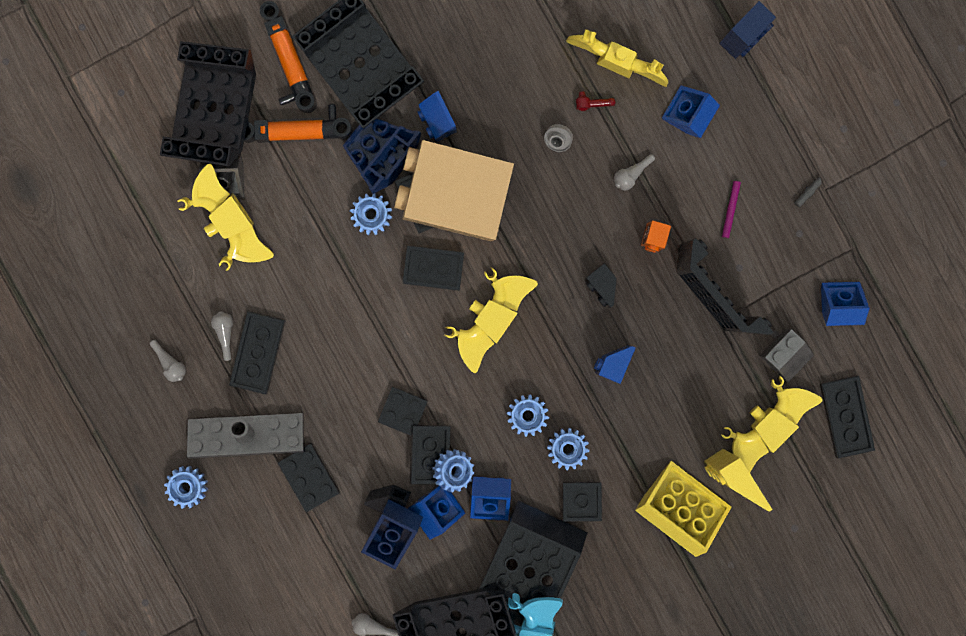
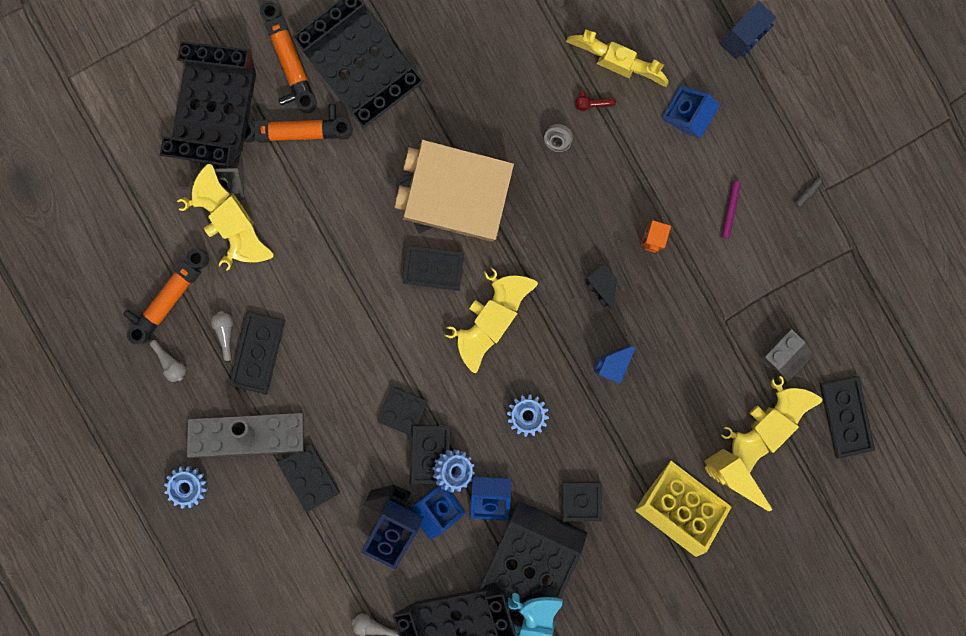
dark blue wedge [343,119,421,194] -> none
light blue gear [350,193,392,235] -> none
blue slope [417,91,457,142] -> none
light blue gear [547,428,589,470] -> none
light grey piece [614,154,655,191] -> none
black slope [677,238,773,335] -> none
blue slope [821,282,870,326] -> none
none -> piece [123,249,209,344]

